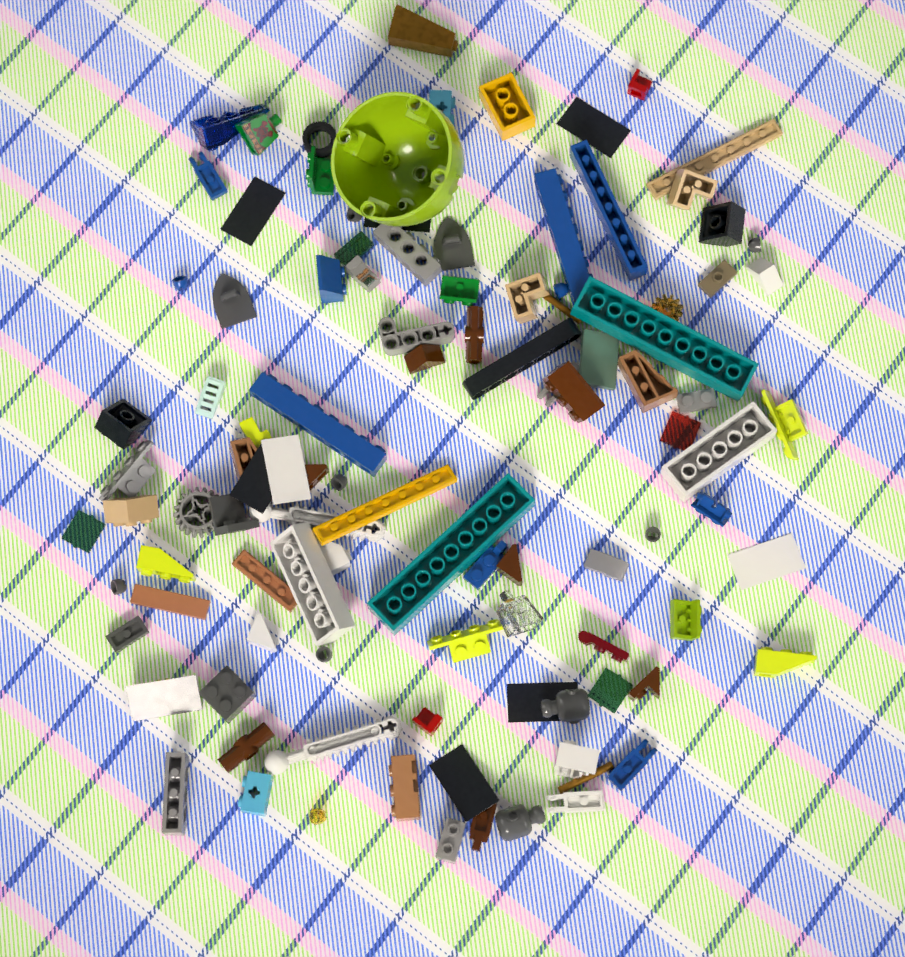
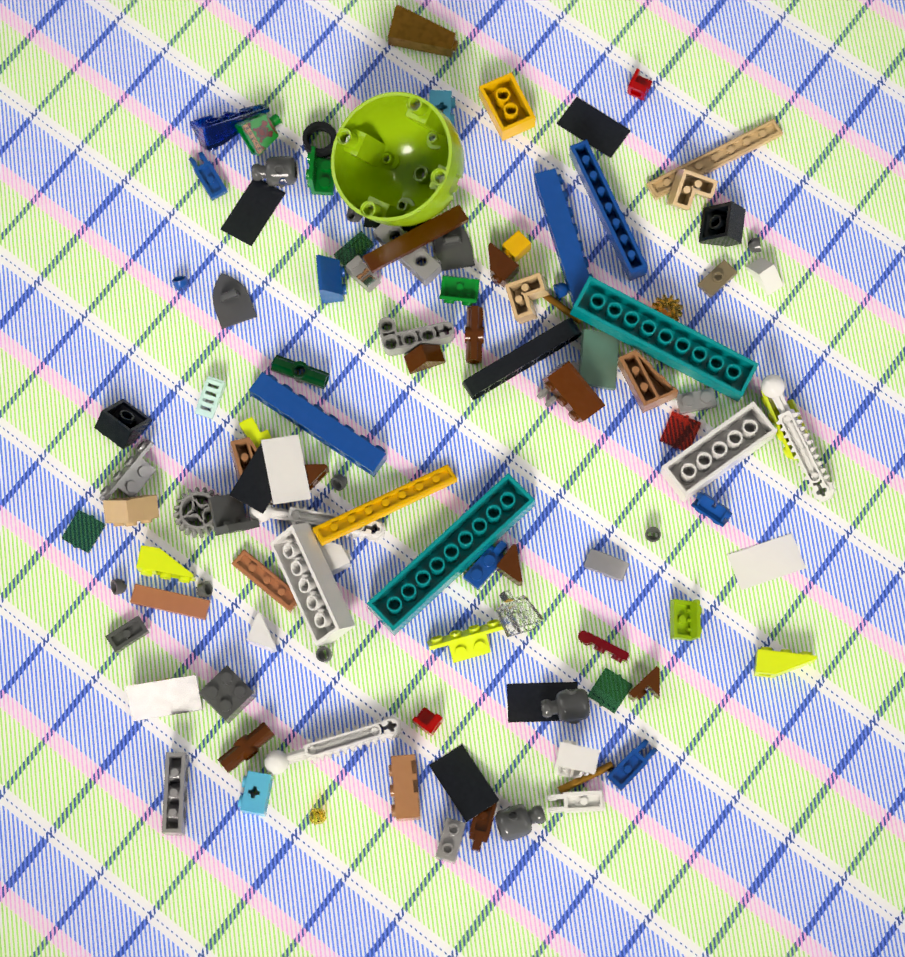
none -> dark grey hinge [196,581,213,598]
none -> dark grey piece [251,156,297,189]
none -> dark green piece [271,355,330,389]
none -> reddish brown tile [363,205,469,274]
none -> reddish brown slope [488,242,519,288]
none -> yellow brick [502,230,531,262]
none -> white gear [761,374,836,502]

